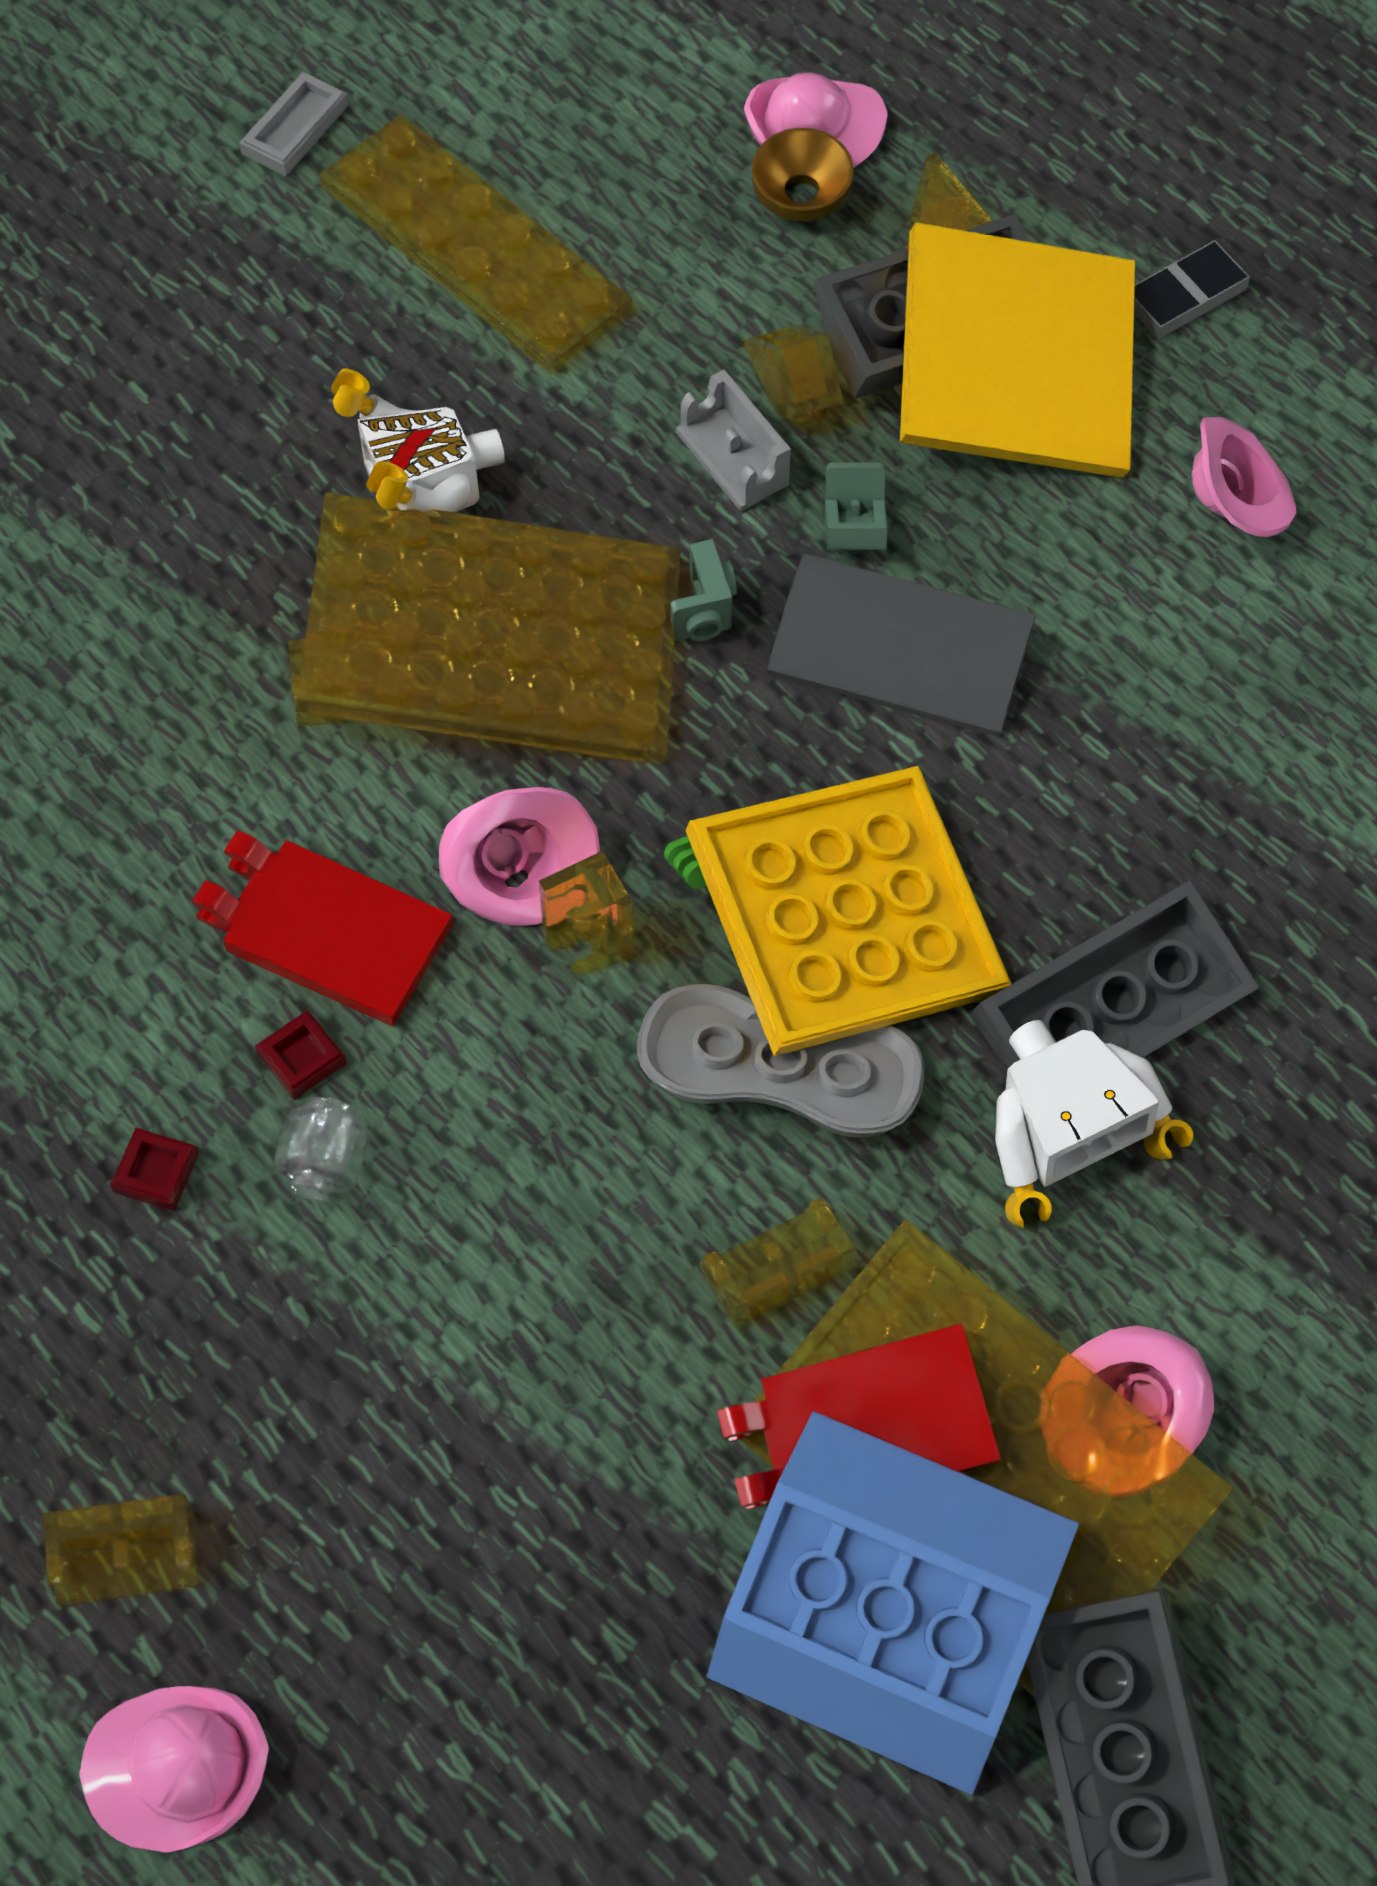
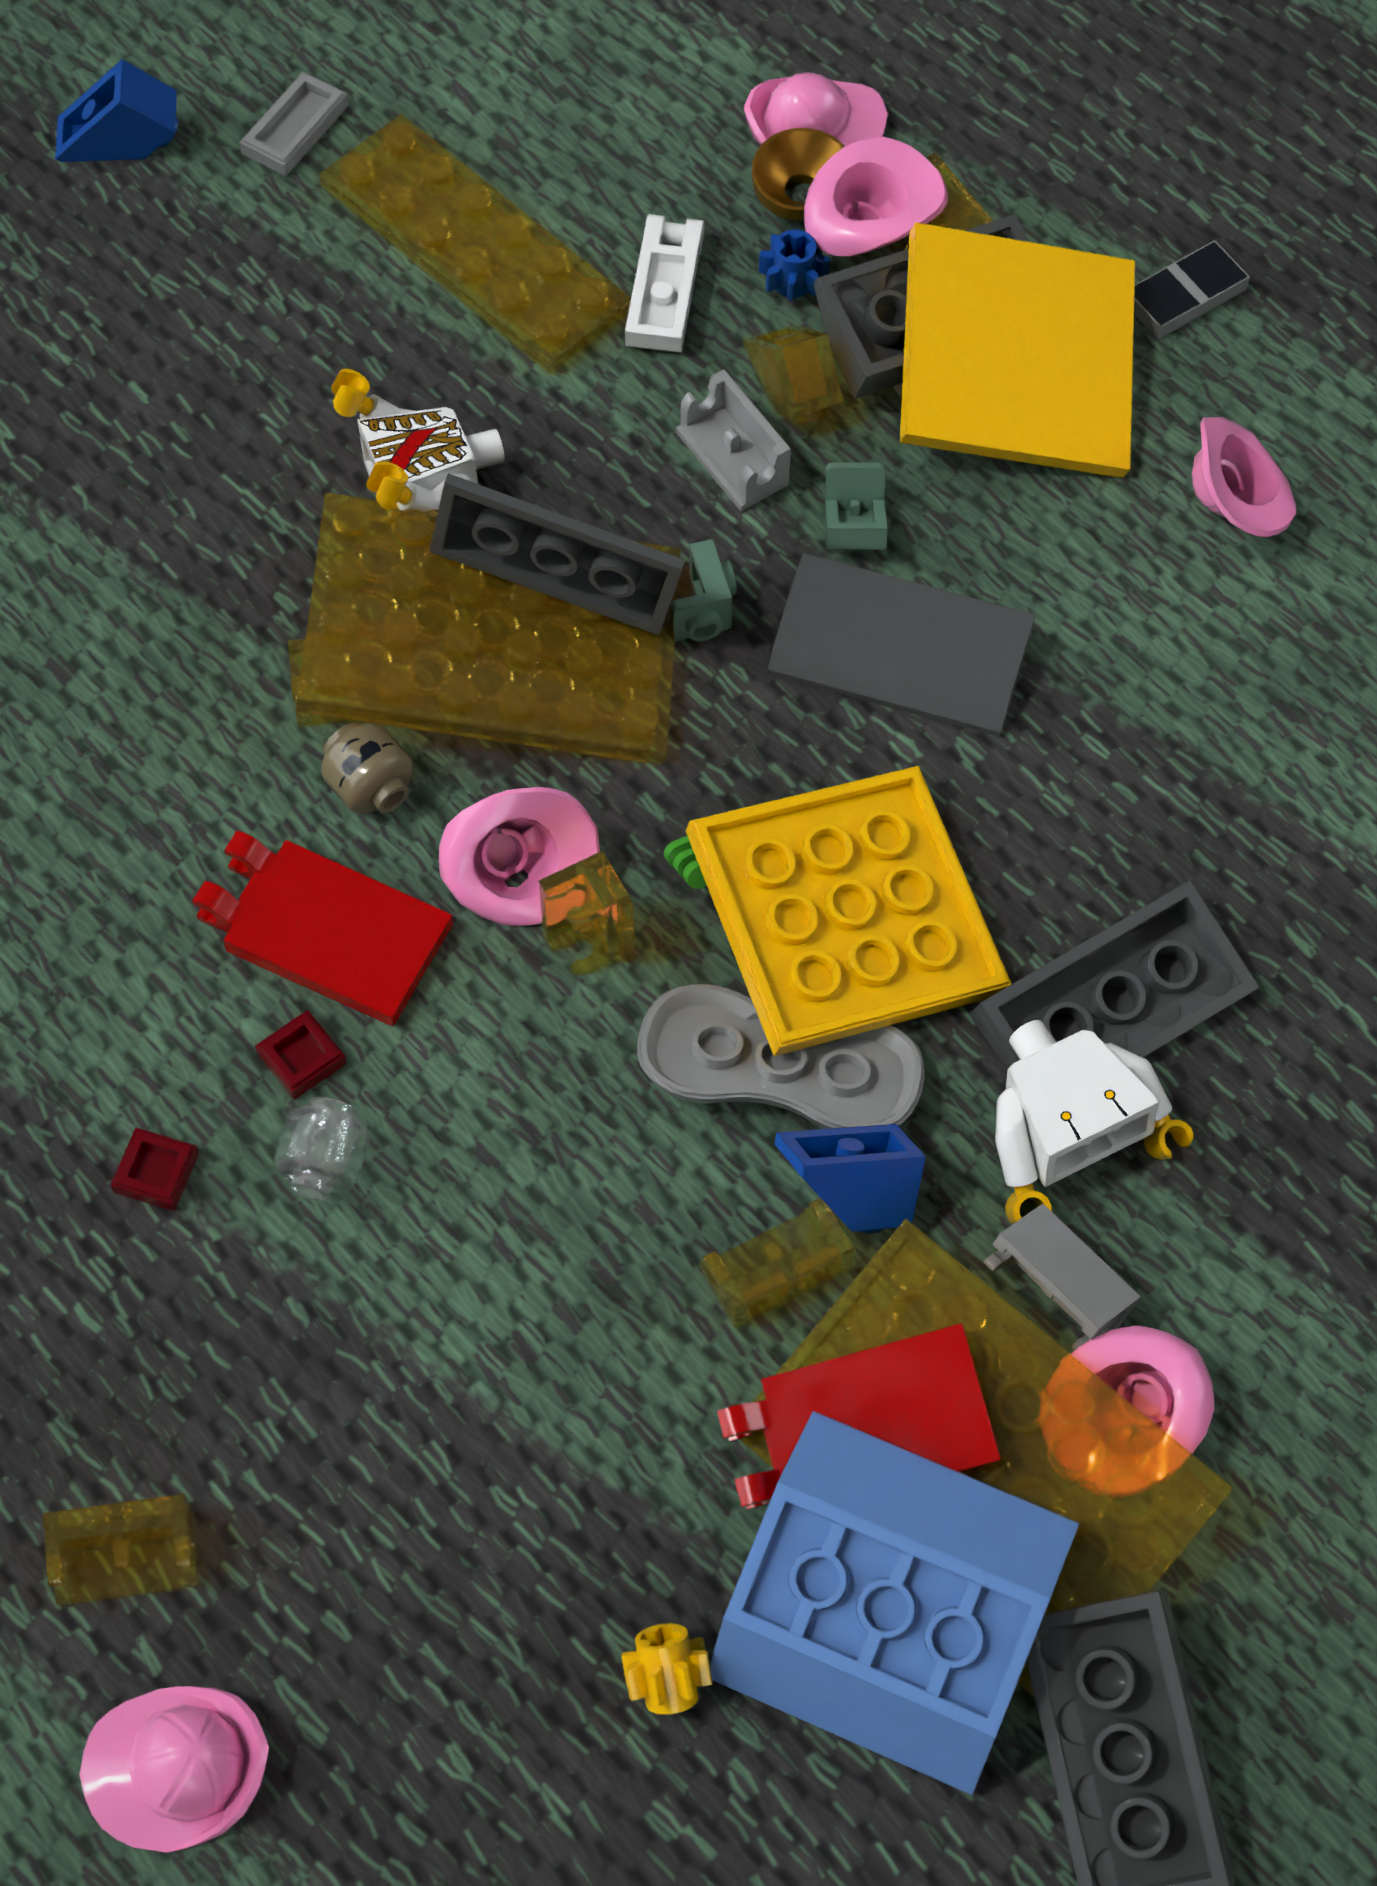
none -> blue slope [55,59,178,162]
none -> dark tan head [321,722,414,814]
none -> dark grey slope [430,473,685,635]
none -> yellow gear [621,1623,713,1715]
none -> white plate [625,214,704,353]
none -> blue gear [759,228,830,302]
none -> blue slope [774,1124,926,1234]
none -> bright pink hat [804,137,948,256]
none -> light grey hinge [983,1204,1141,1351]

